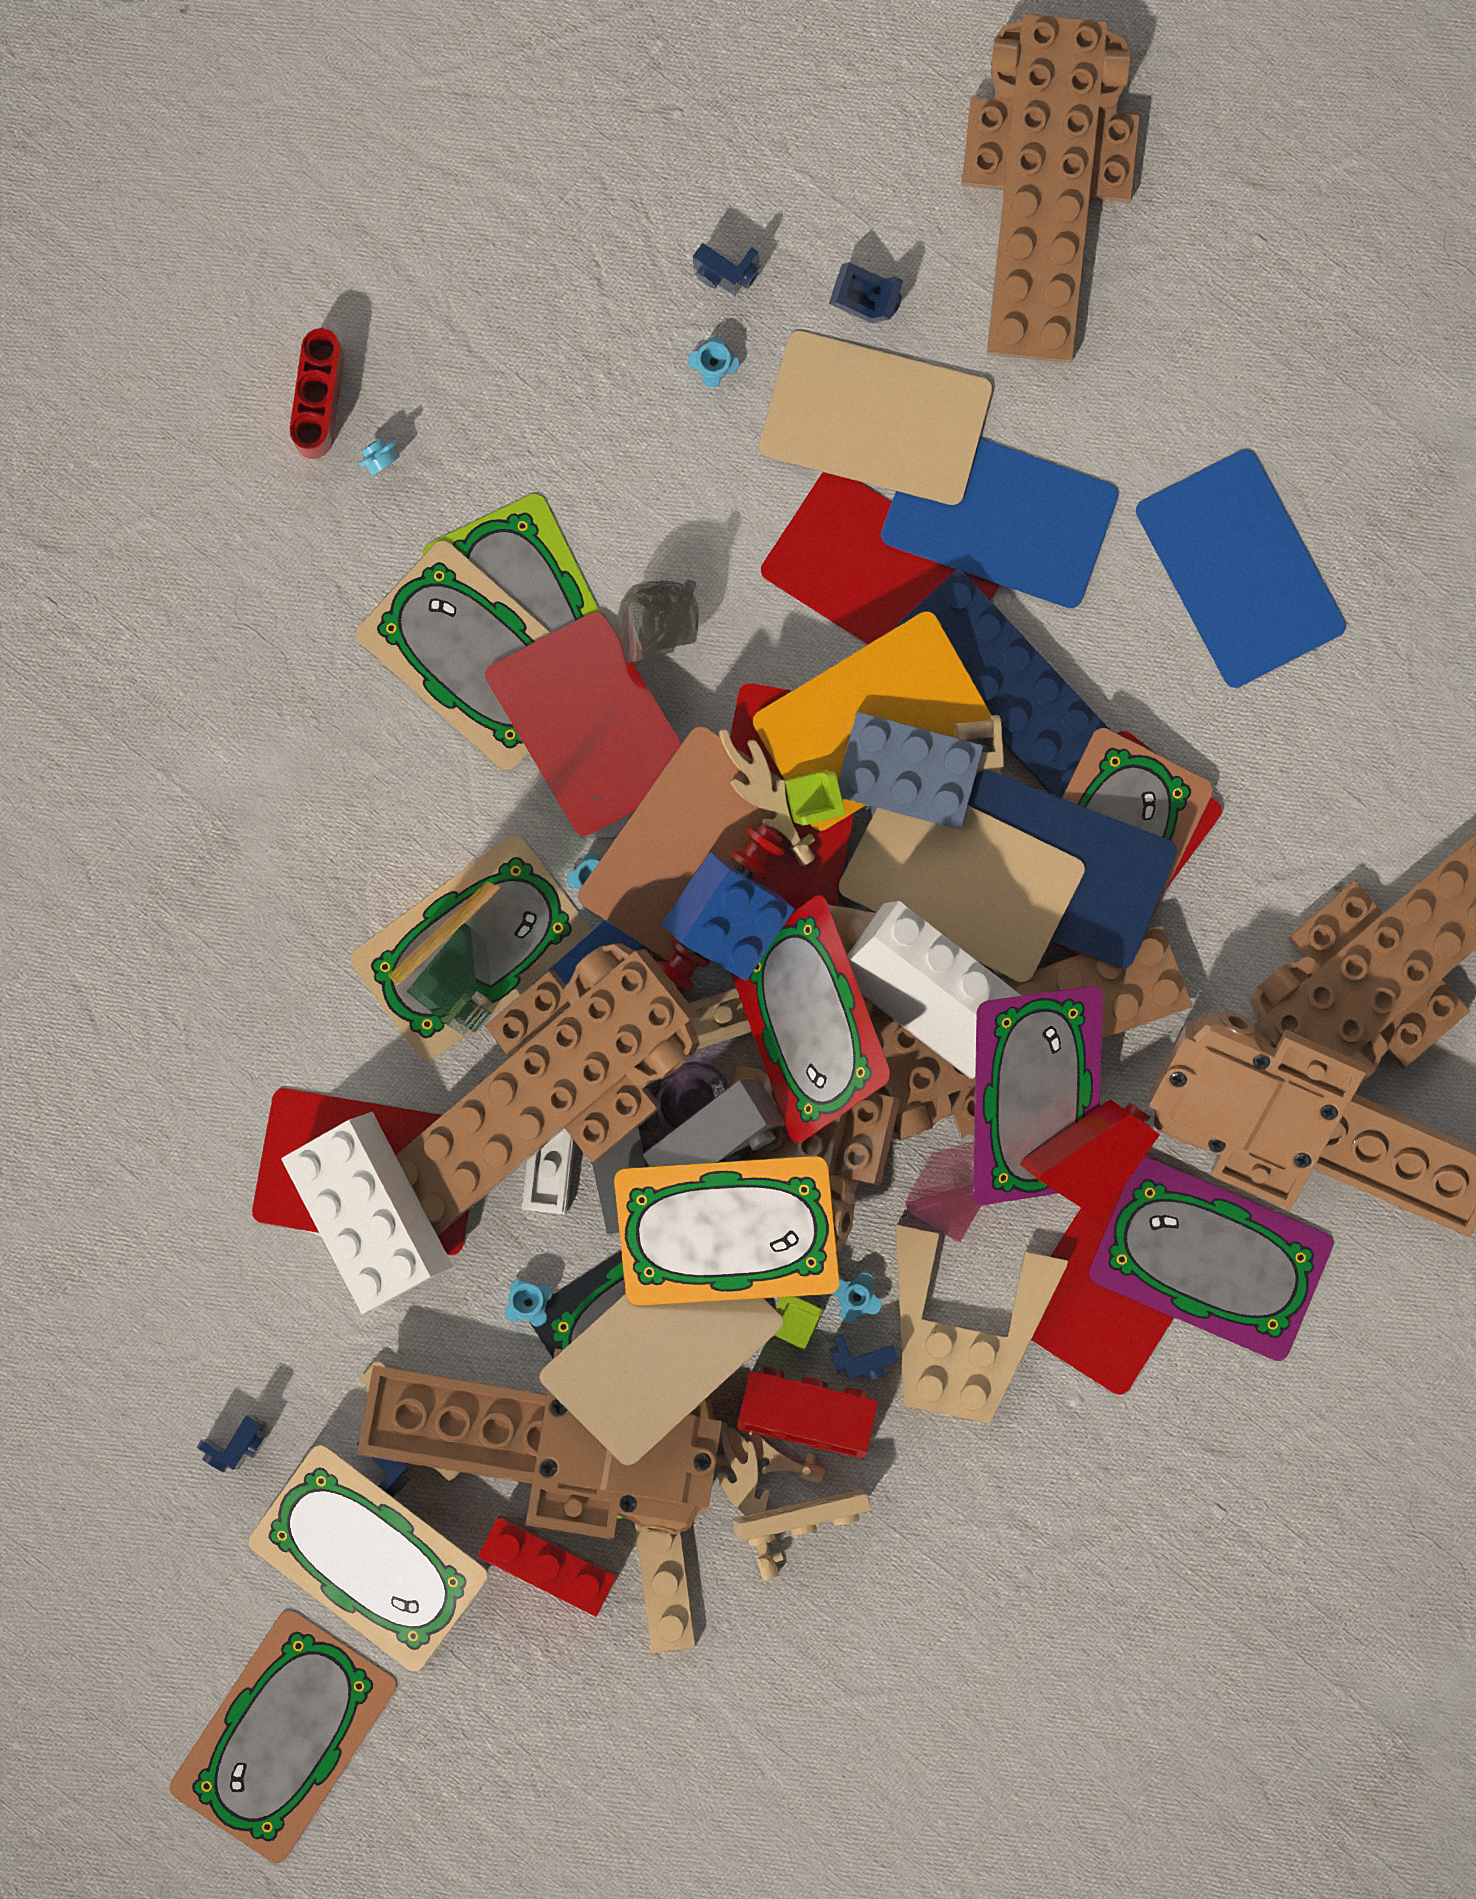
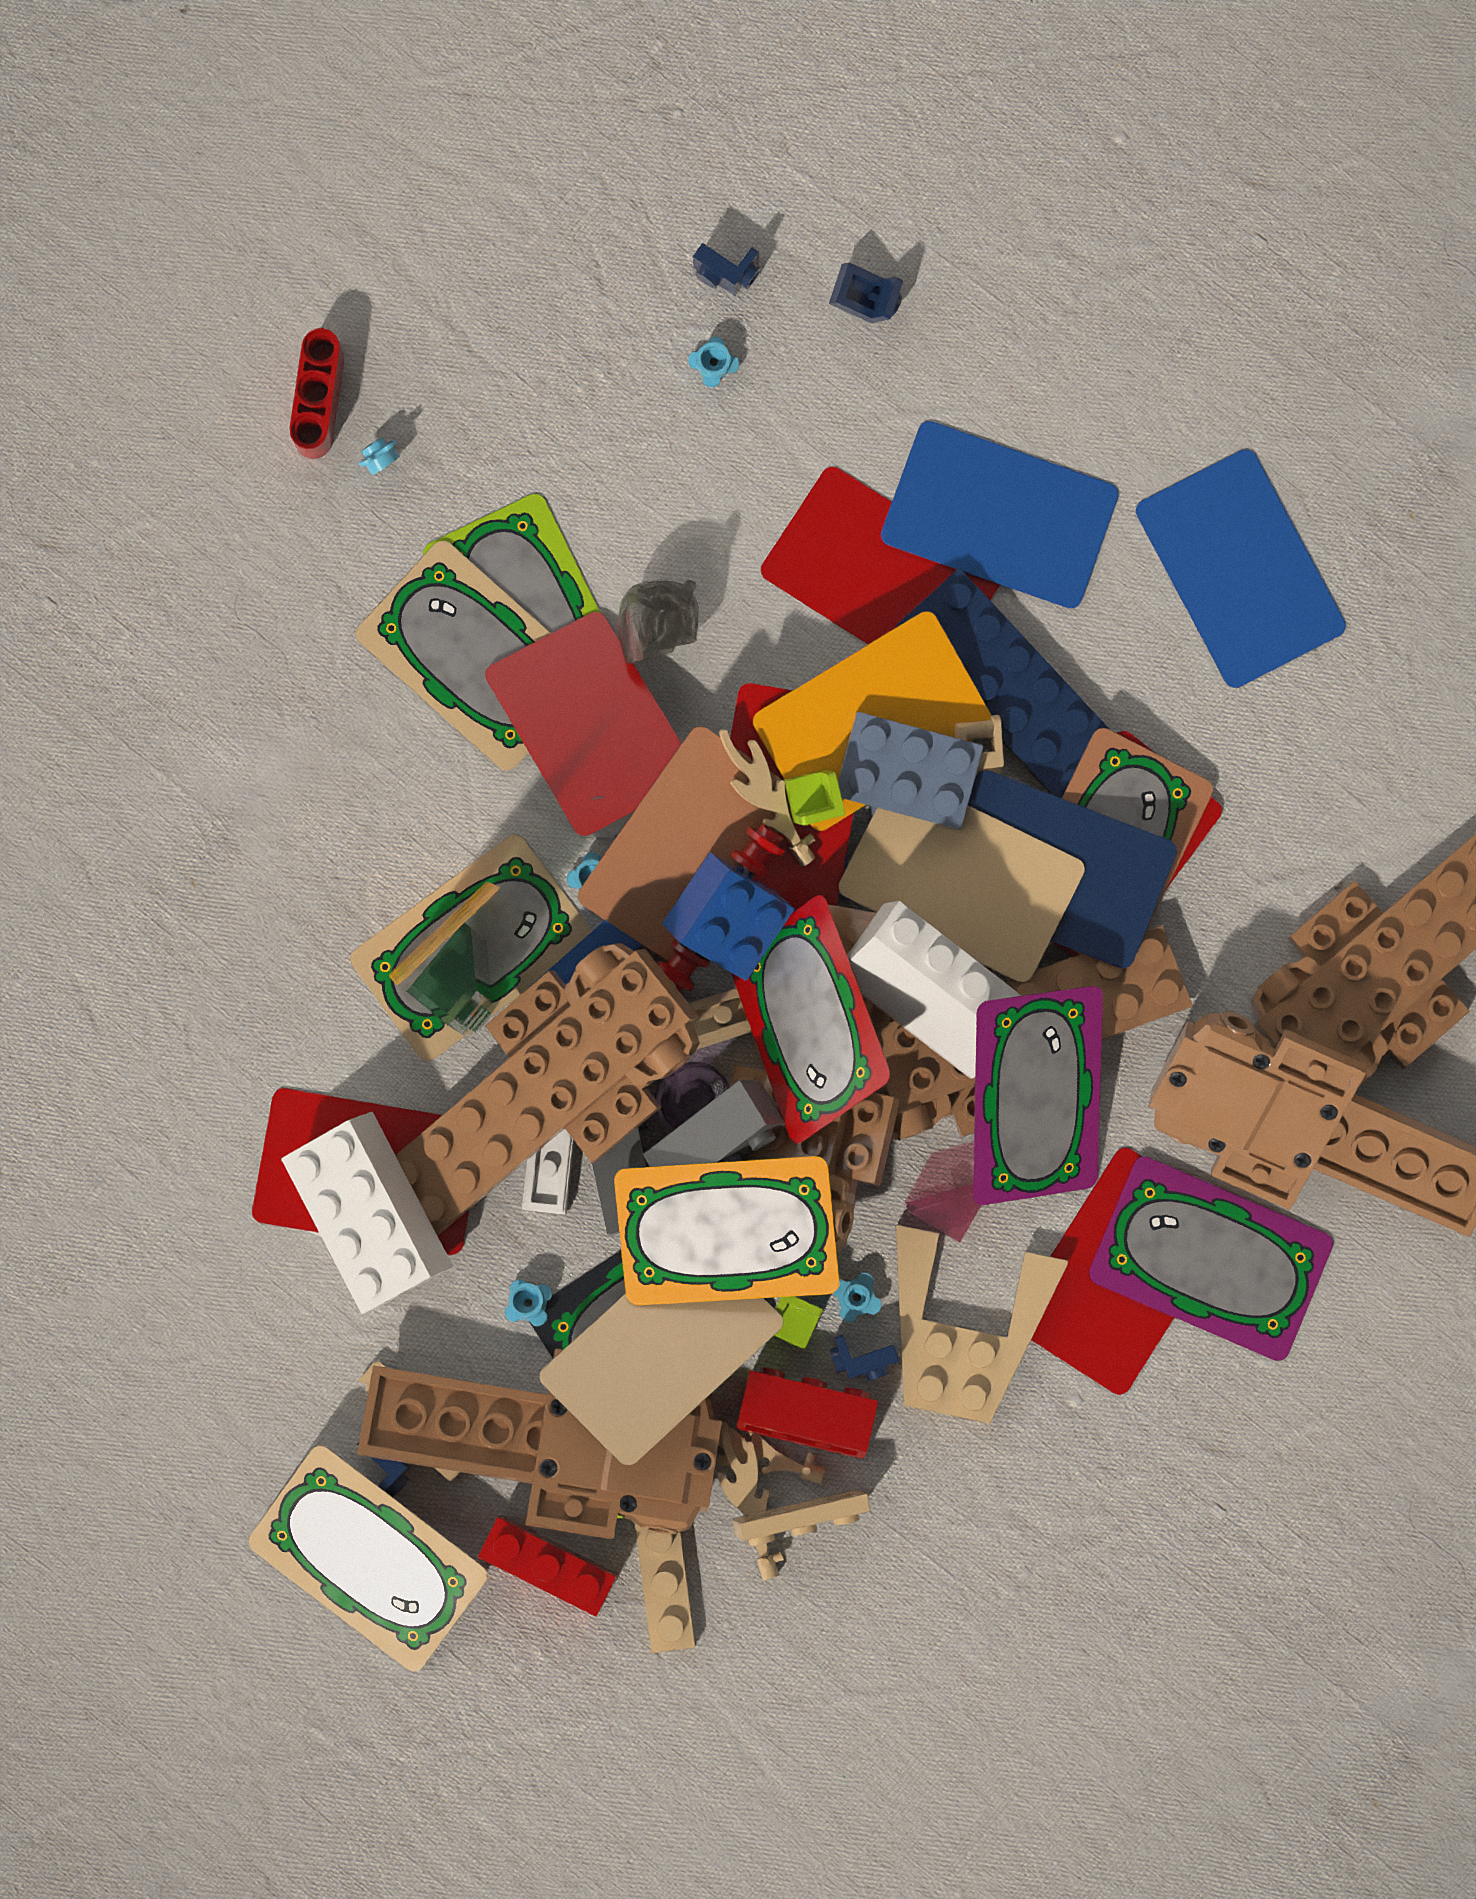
sticker [169,1611,396,1863] -> none
dark blue bracket [197,1414,267,1472] -> none
tan sticker [759,331,992,505] -> none
medium nougat piece [961,14,1140,363] -> none
red slope [1020,1099,1160,1220] -> none

